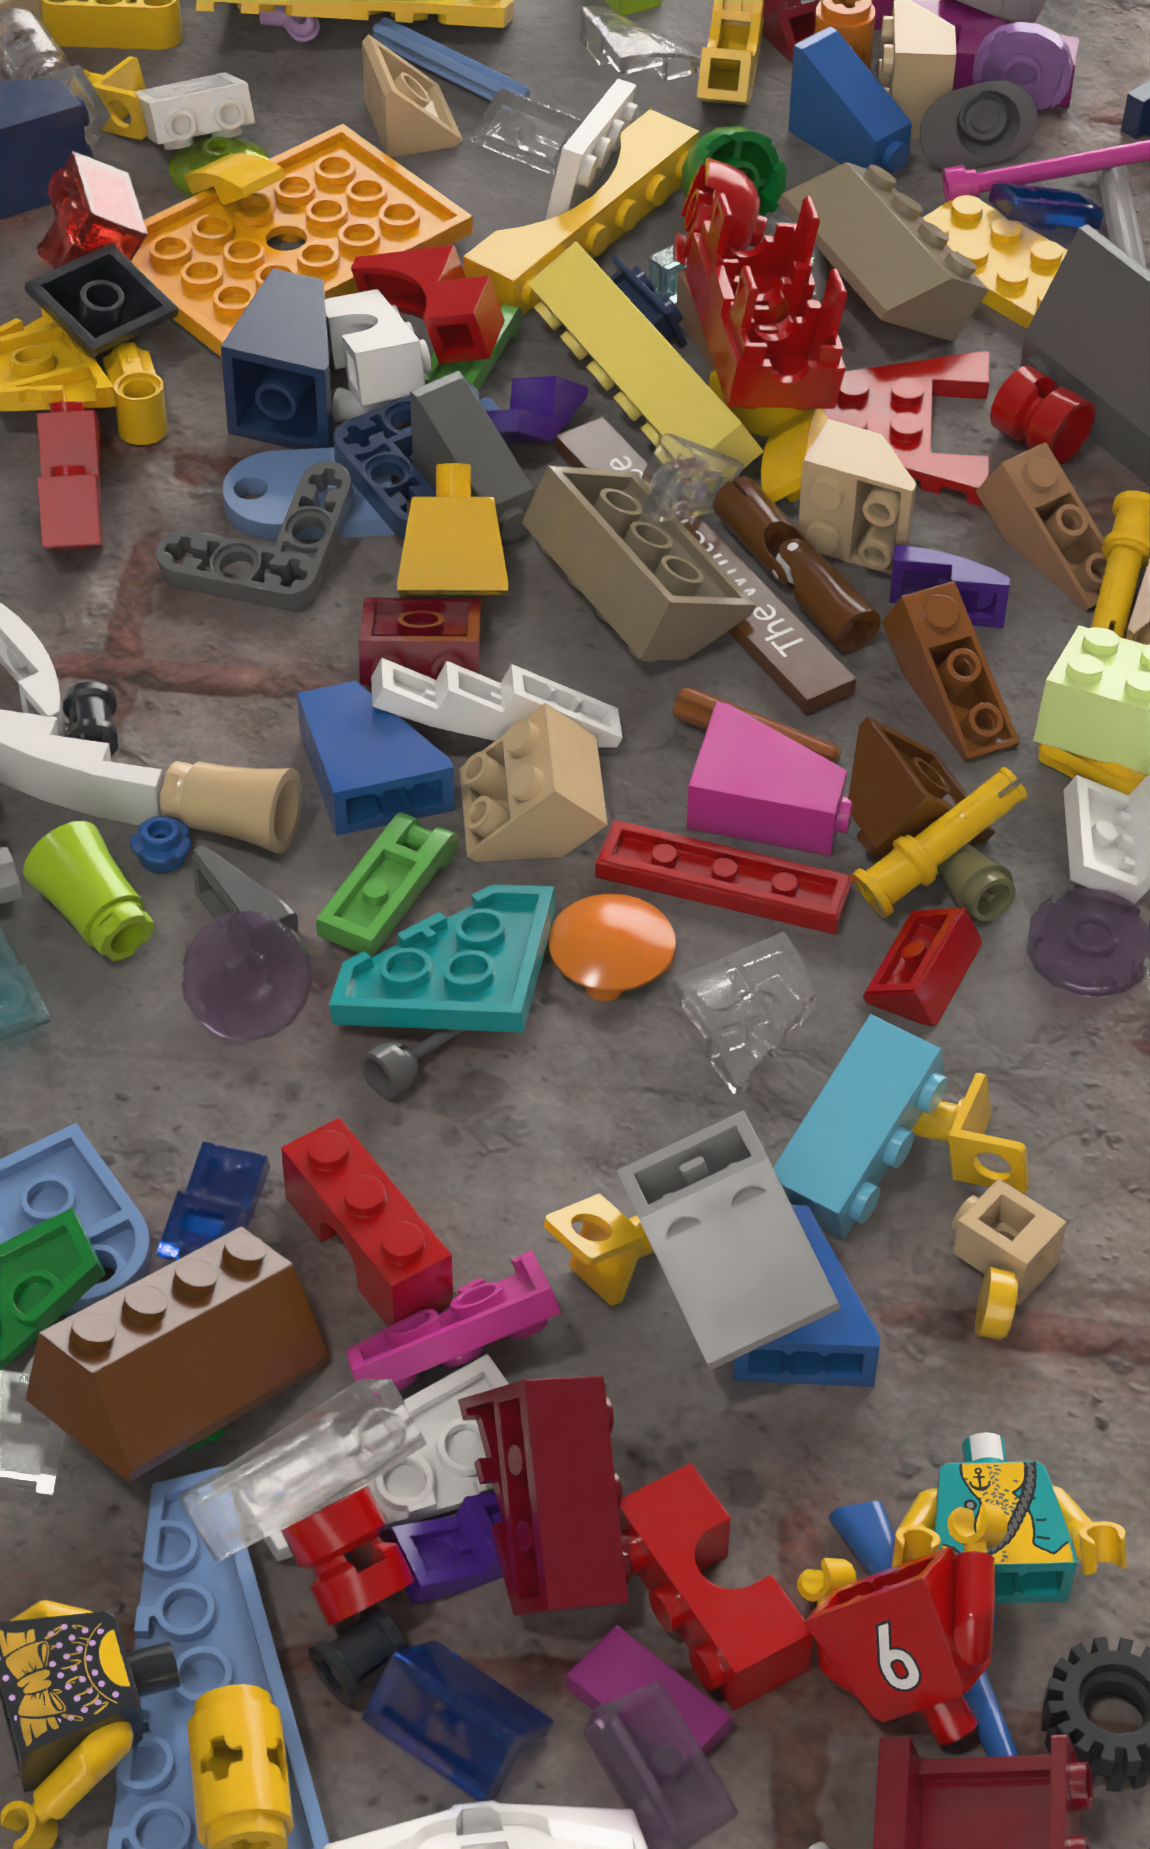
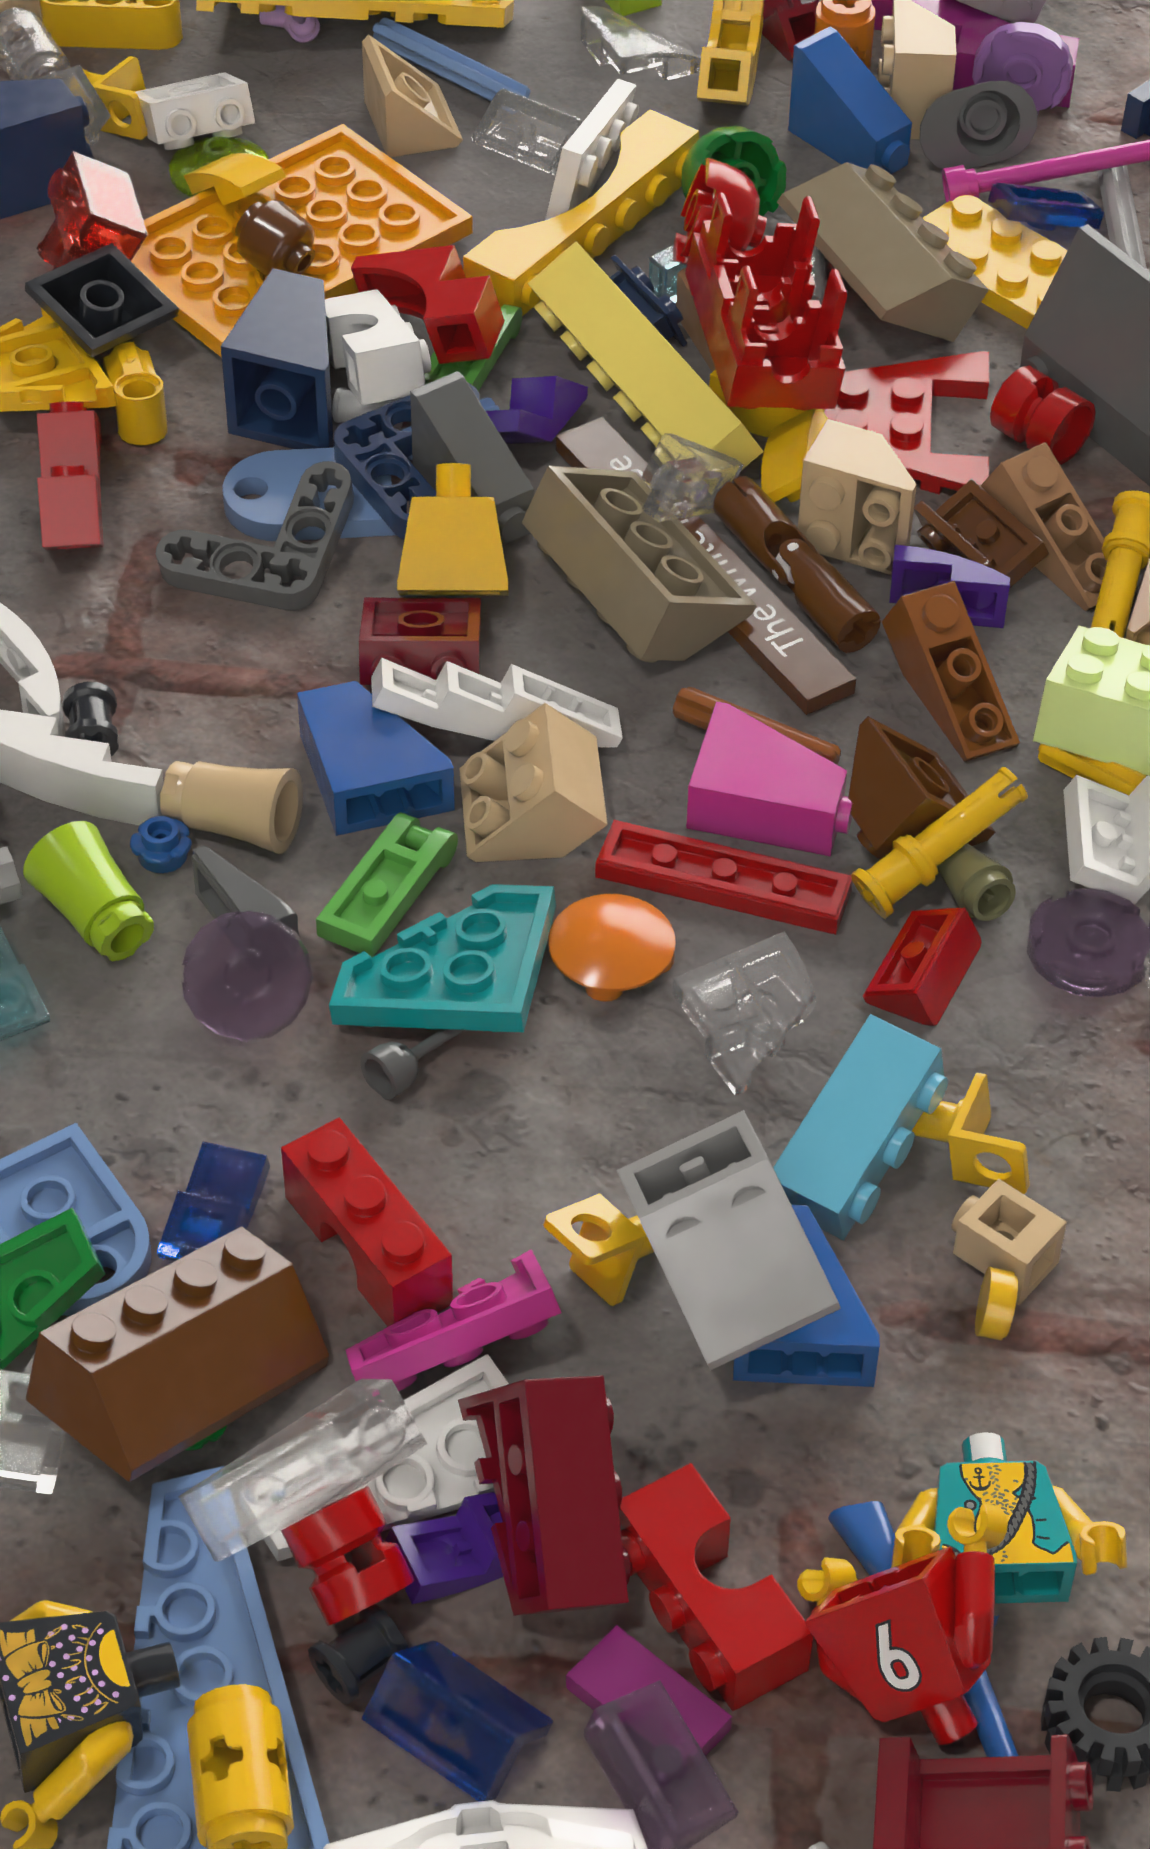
none -> reddish brown head [235,200,315,277]
none -> reddish brown bracket [914,479,1049,589]

